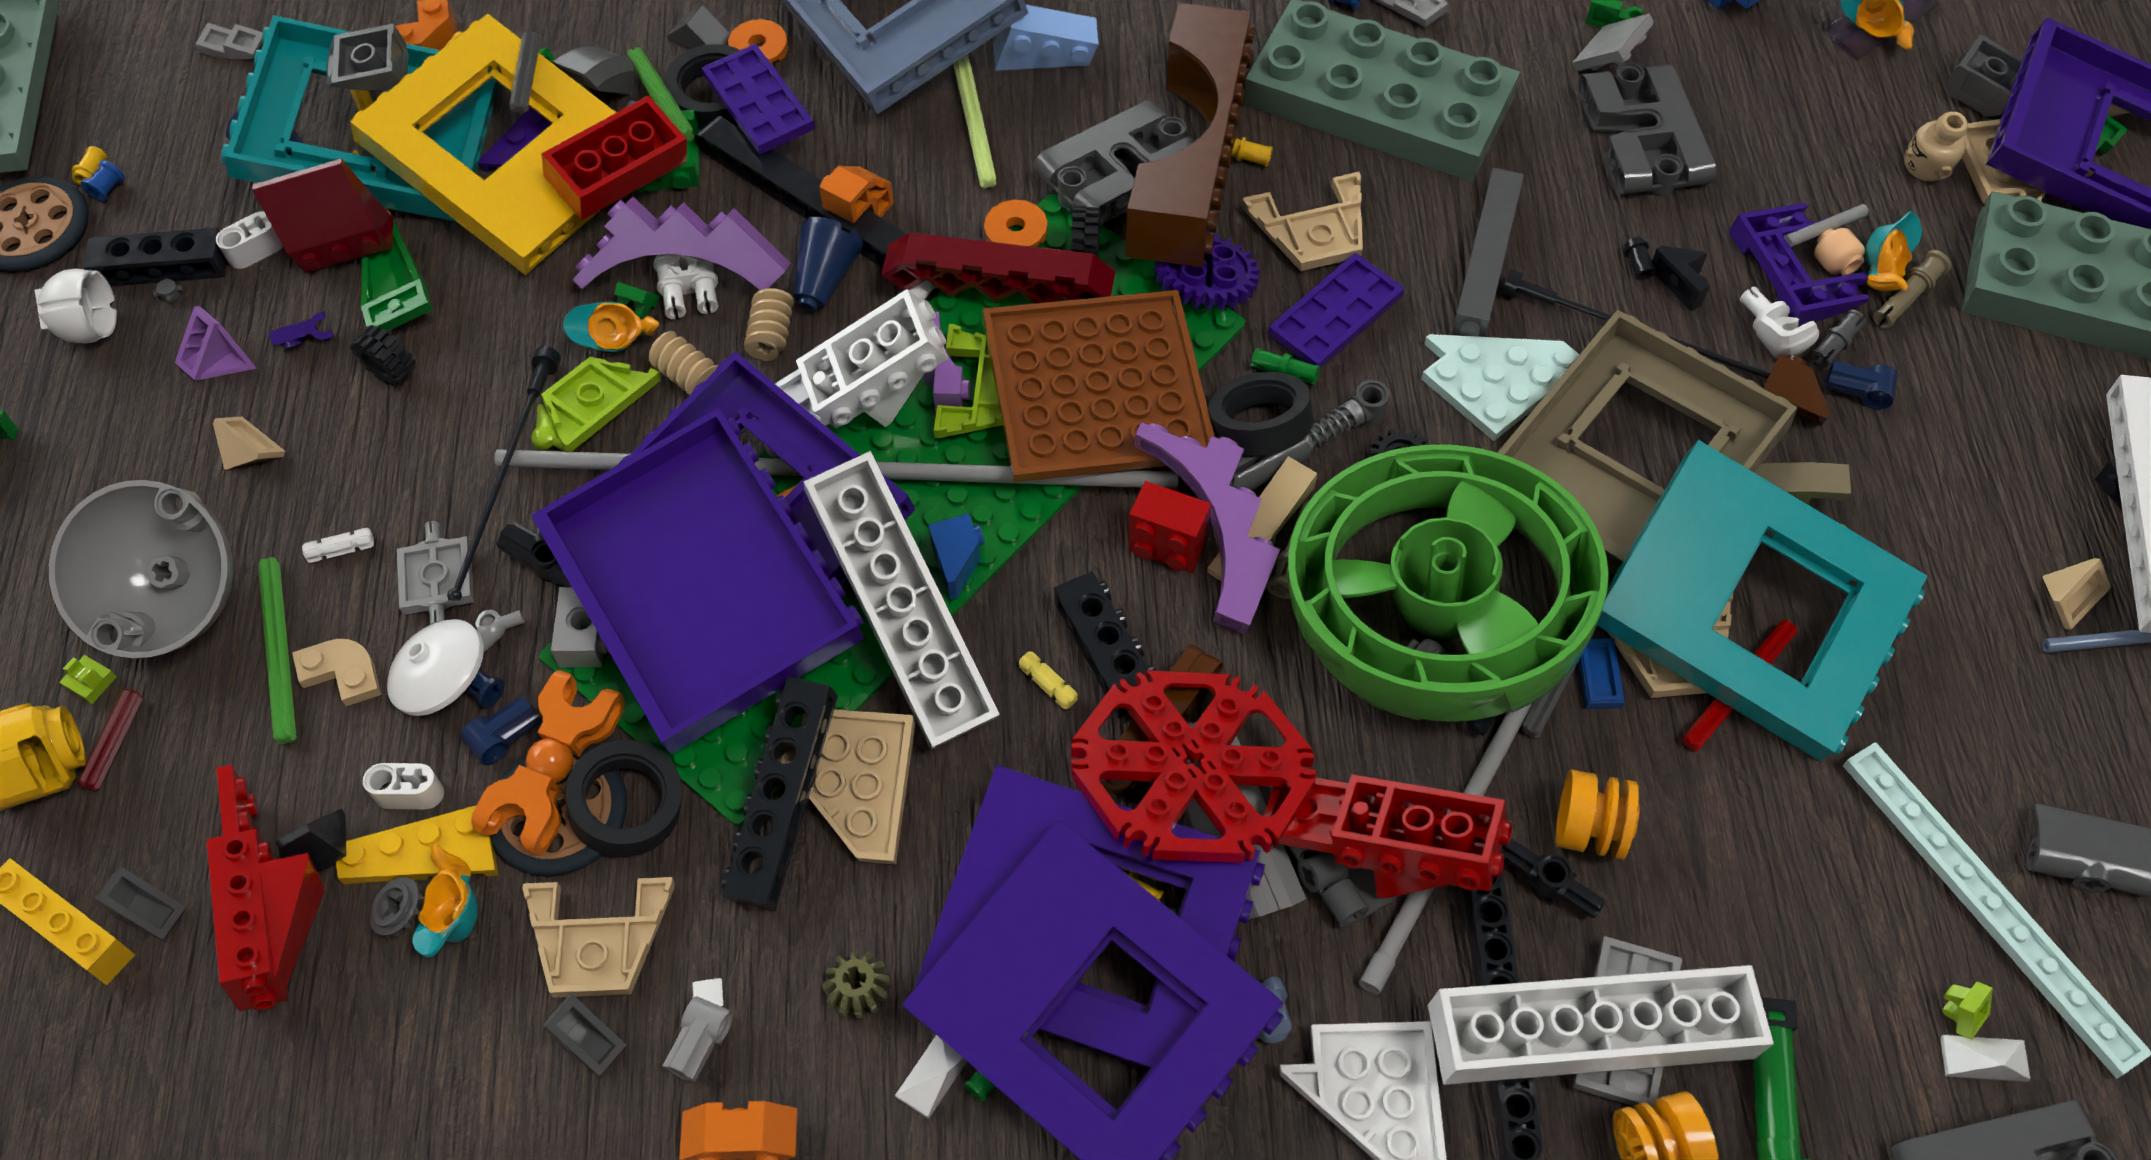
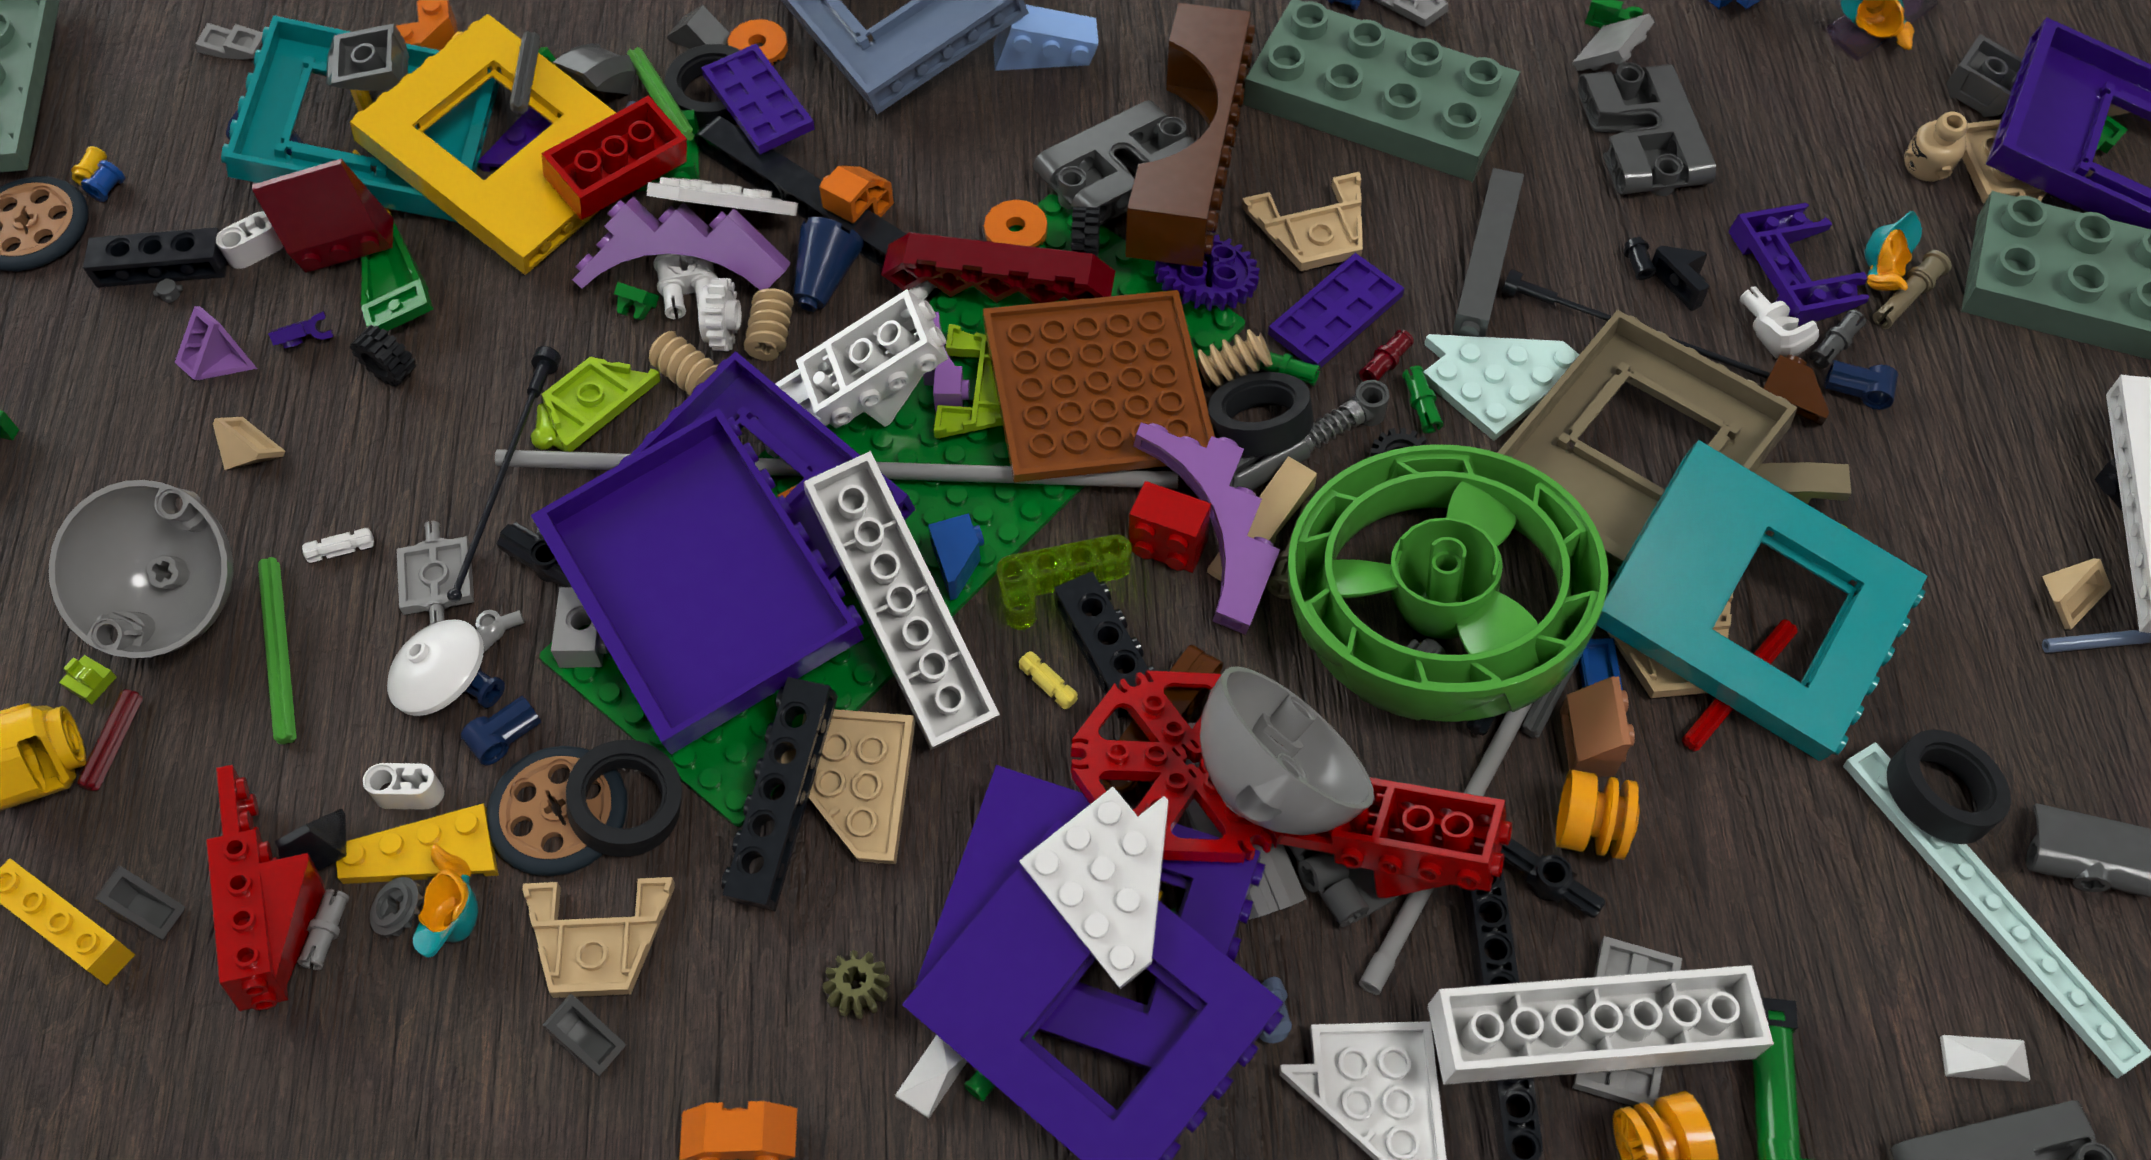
white piece [35,269,117,343] -> none
tan plate [292,639,382,706] -> none
orange piece [471,670,625,856] -> none
light orange hair [563,302,659,352] -> none
light grey piece [663,996,734,1082] -> none
white sticker [693,978,723,1006] -> none
yellowish green axle [953,54,997,189] -> none
yellow pin [1232,137,1273,167] -> none
light grey bar [1784,204,1869,247] -> none
light nougat head [1814,228,1865,276] -> none
lime tile [1943,981,1993,1040] -> none
none -> light grey pin [297,889,350,970]
none -> white wing [646,177,798,216]
none -> white gear [698,278,742,351]
none -> clear neon green beam [997,534,1132,630]
none -> white wing [1019,787,1169,989]
none -> tan piece [1197,329,1272,389]
none -> light grey piece [1200,667,1374,835]
none -> dark red pin [1359,329,1414,382]
none -> green pin [1402,366,1444,433]
none -> nougat slope [1560,676,1635,777]
none -> black tyre [1886,730,2011,844]

